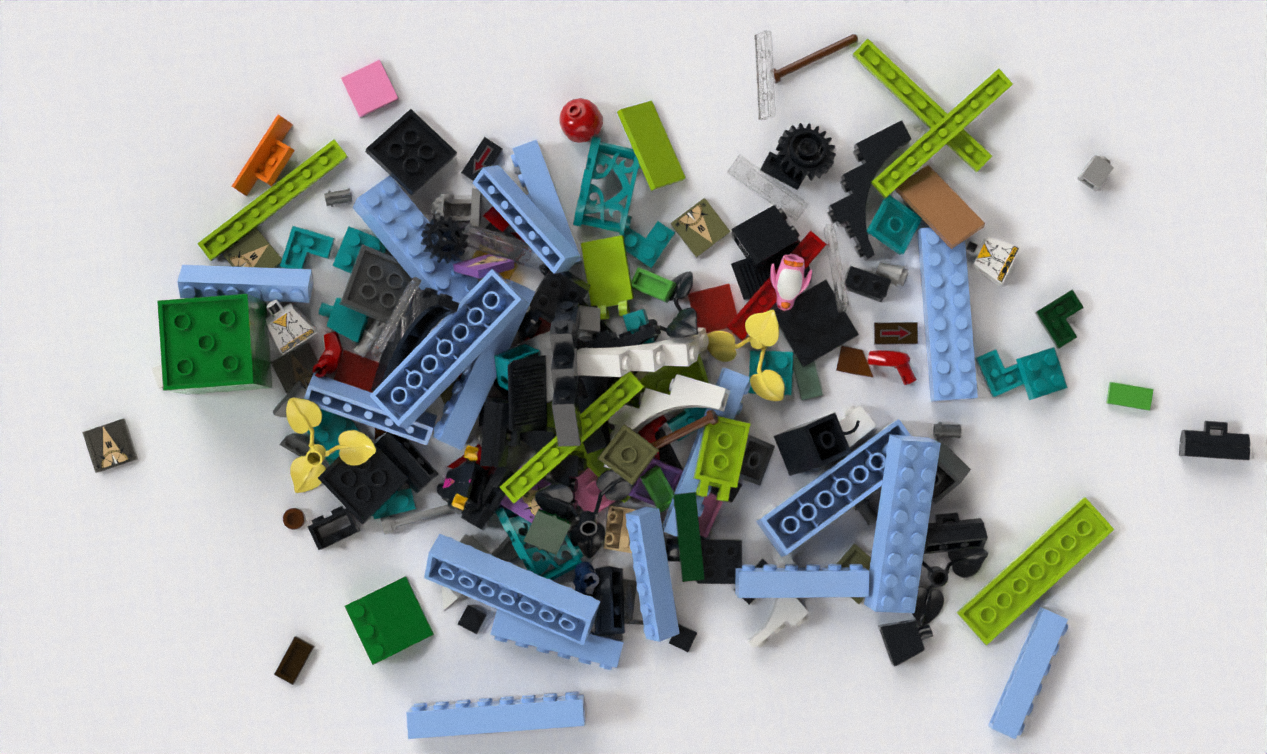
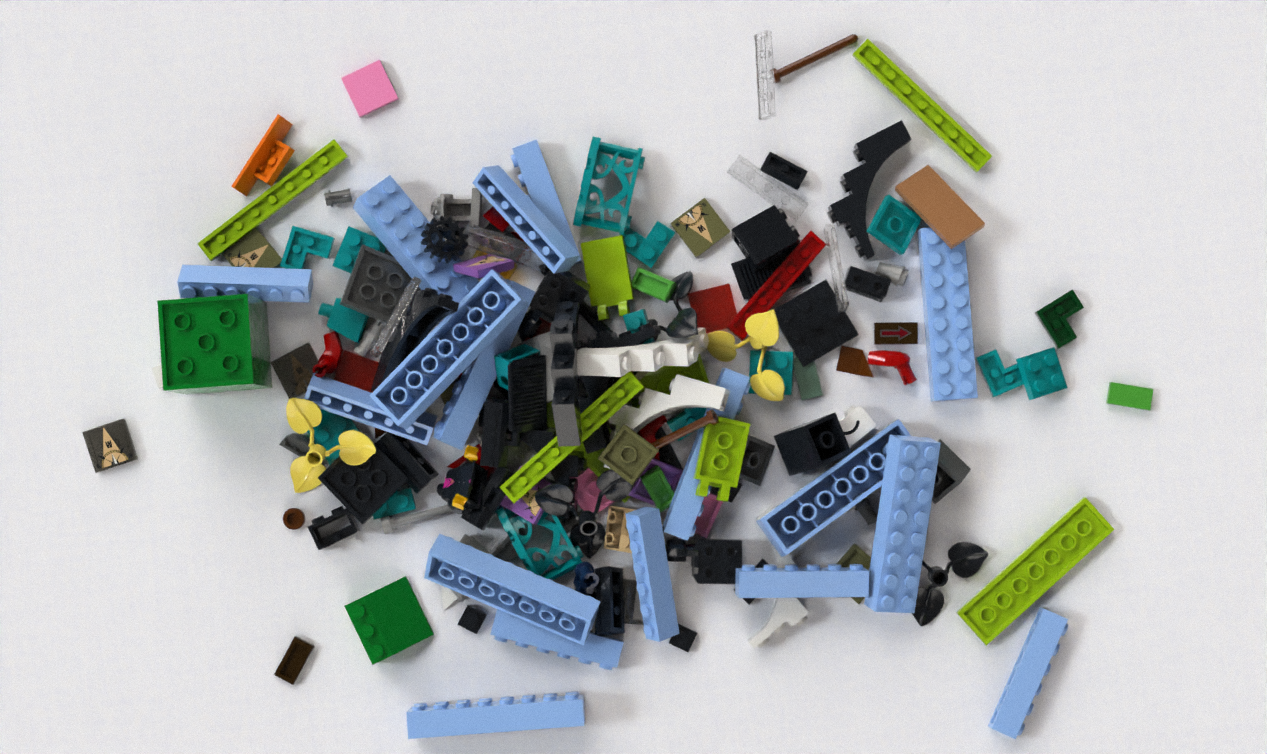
white torso [266,300,317,355] -> none
dark grey tile [273,381,307,417] -> none
black plate [365,109,457,196] -> none
black tile [461,137,503,181] -> none
dark green piece [524,508,571,555] -> none
red cylinder [559,98,603,143] -> none
light grey brick [577,305,600,341] -> none
lime tile [617,100,686,191] -> none
dark green tile [673,492,705,582] -> none
animal [770,254,812,311] -> none
black gear [776,123,836,181] -> none
lime plate [871,69,1013,198] -> none
black torso [878,620,933,667] -> none
black piece [924,512,988,554] -> none
dark grey pin [933,422,961,439] -> none
white torso [966,237,1021,286] -> none
light grey brick [1077,155,1114,191] -> none
black piece [1179,421,1250,460] -> none

